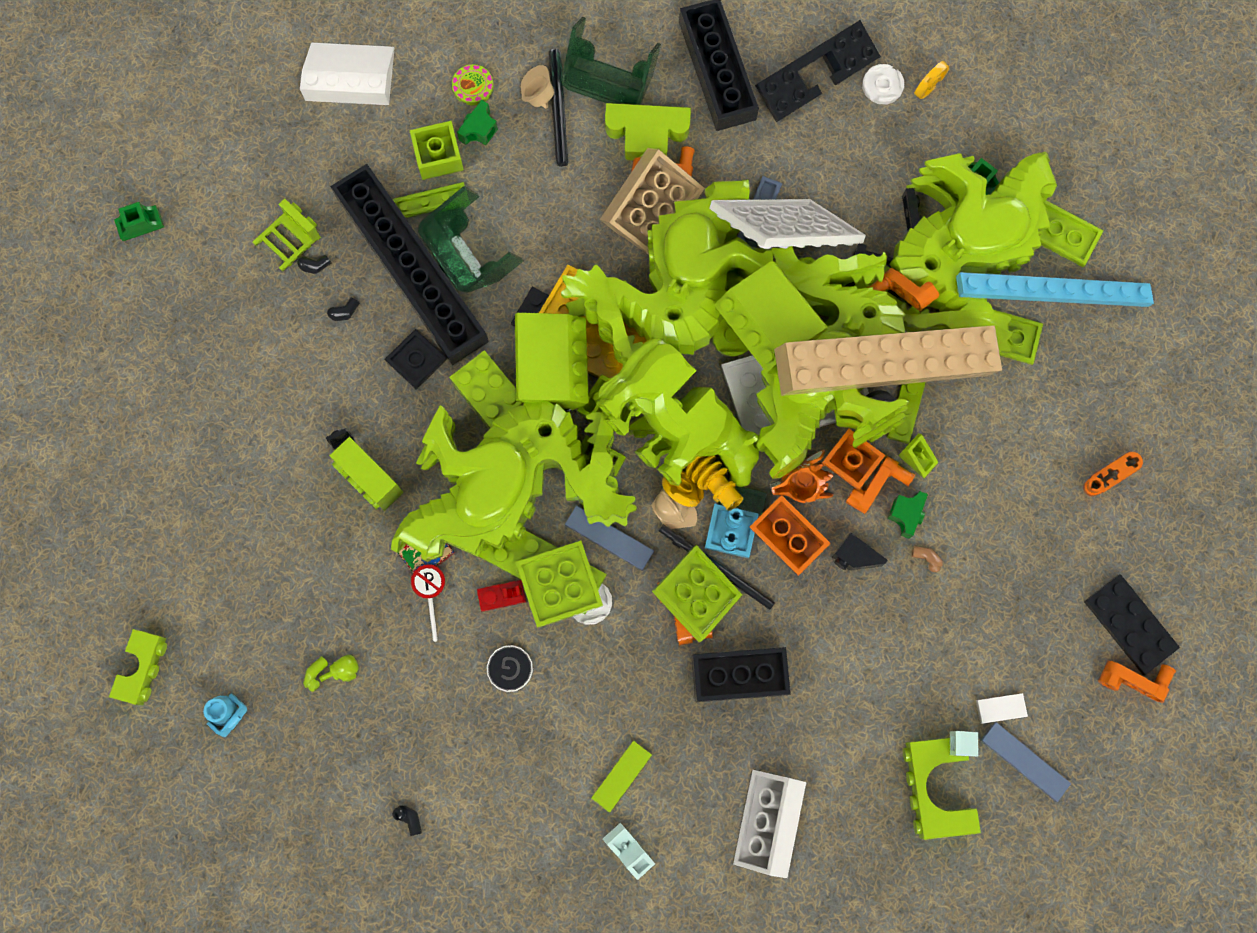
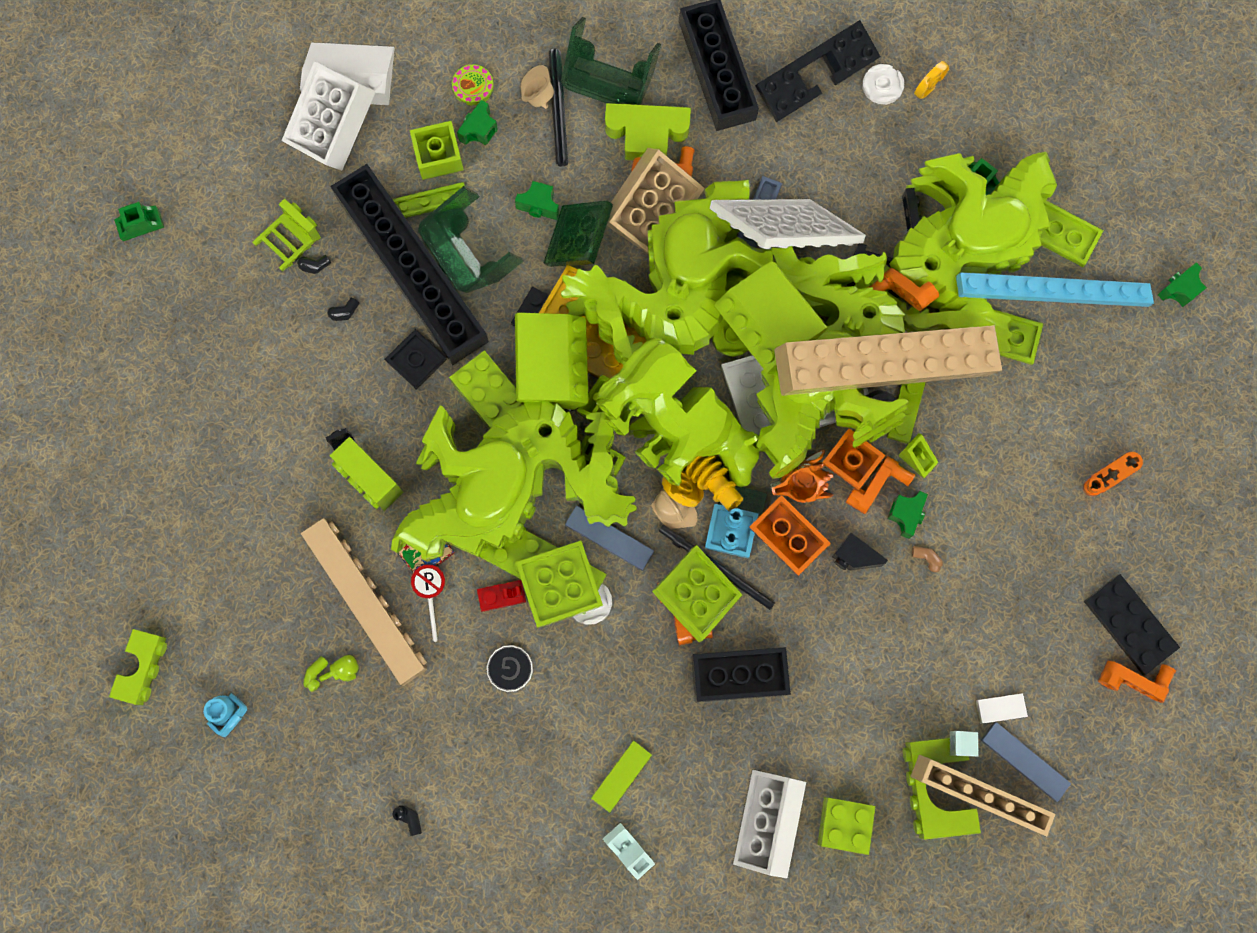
none -> white slope [282,61,376,171]
none -> tan brick [301,518,427,686]
none -> green brick [515,181,559,220]
none -> clear green plate [543,200,613,267]
none -> lime brick [817,797,875,855]
none -> tan brick [910,755,1056,837]
none -> green brick [1158,262,1207,307]

